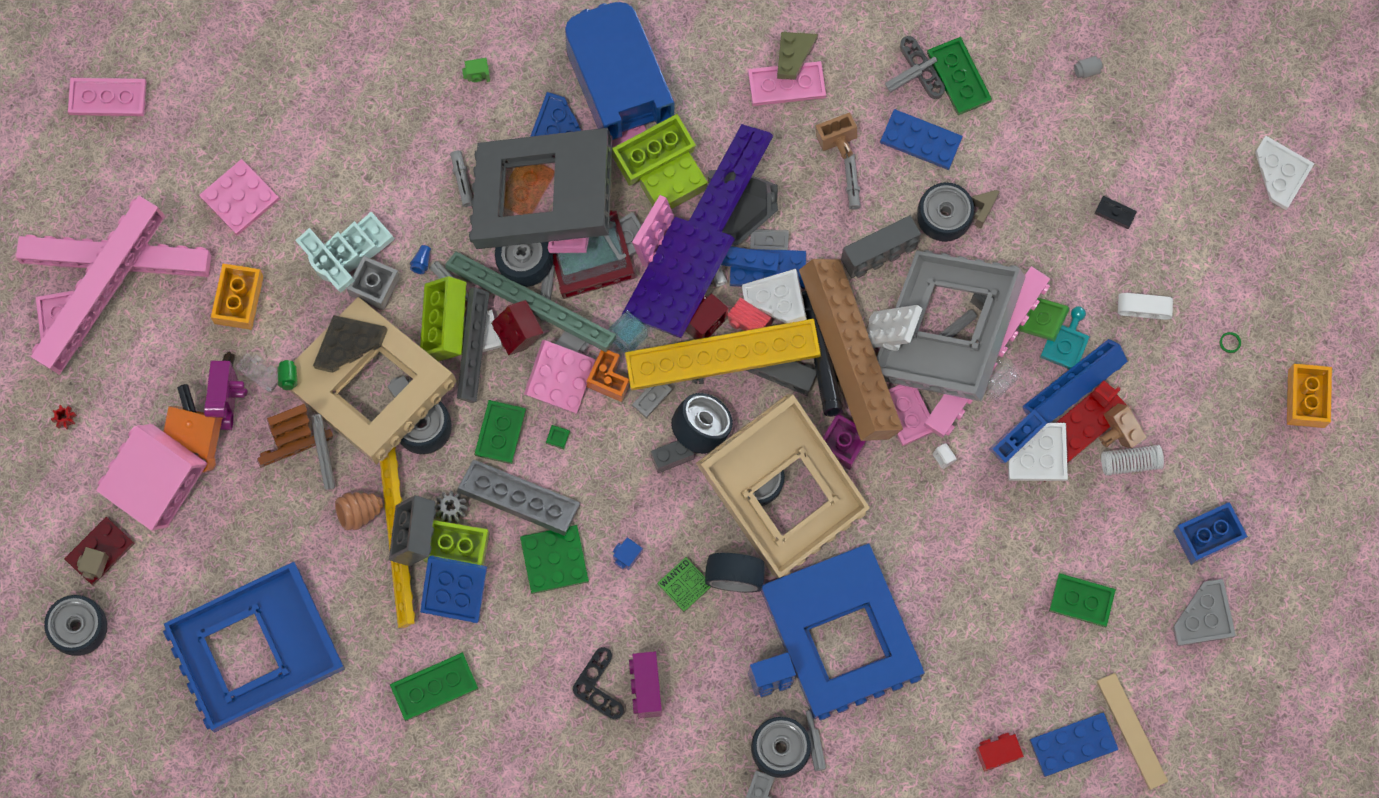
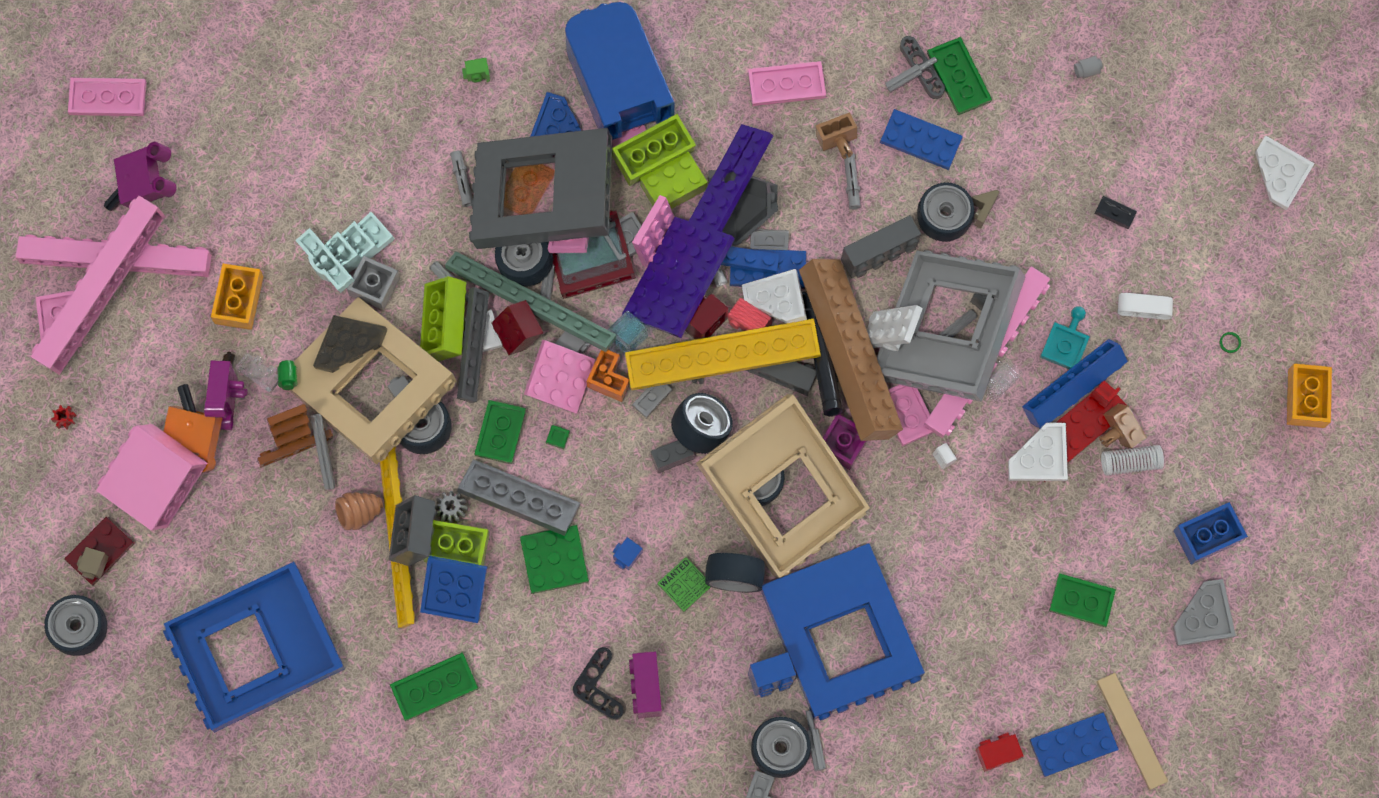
bright pink plate [199,159,280,236] -> none
blue cone [410,245,431,274] -> none
olive wing [777,32,818,80] -> none
blue slope [989,409,1047,463] -> none
bright green tile [1019,298,1069,342] -> none
none -> magenta piece [104,141,177,211]

